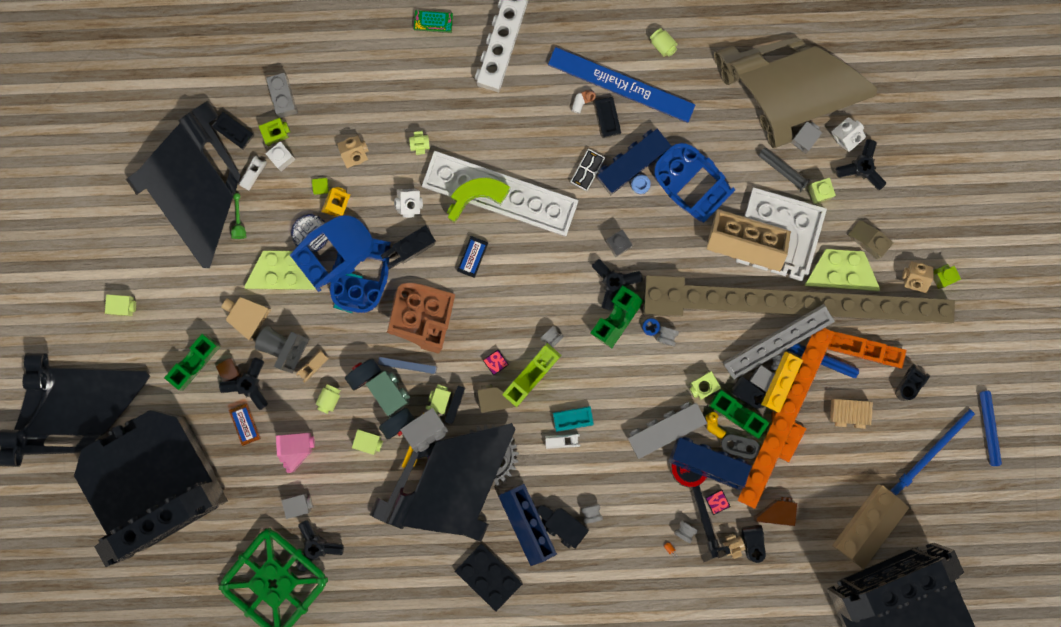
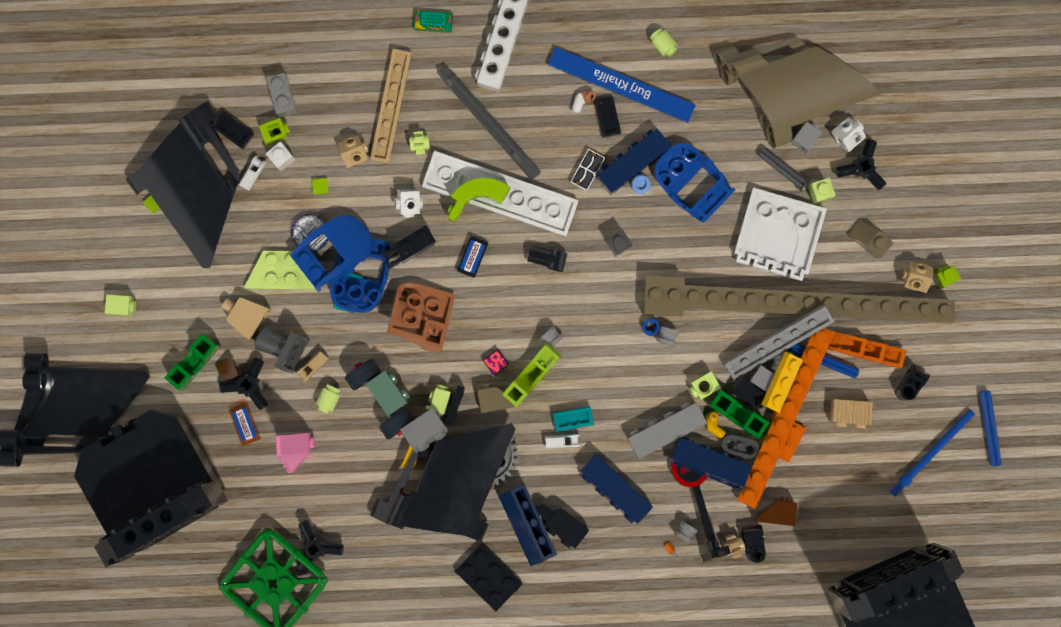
bright green hinge [231,193,247,239] -> none
light grey brick [281,493,313,519] -> none
yellow brick [321,187,350,217] -> none
yellowish green brick [352,429,383,455] -> none
sand blue tile [378,357,437,374] -> none
light grey wheel [581,504,603,524] -> none
green arch [590,286,644,349] -> none
black bush [592,259,642,310] -> none
tile [704,489,731,515] -> none
tan slope [706,209,791,272] -> none
yellowish green wing [805,249,880,291] -> none
tan slope [832,484,909,570] -> none
none -> lime piece [143,195,160,214]
none -> tan plate [370,49,412,164]
none -> dark grey piece [438,66,541,181]
none -> black piece [527,246,568,272]
none -> dark blue brick [580,454,653,524]

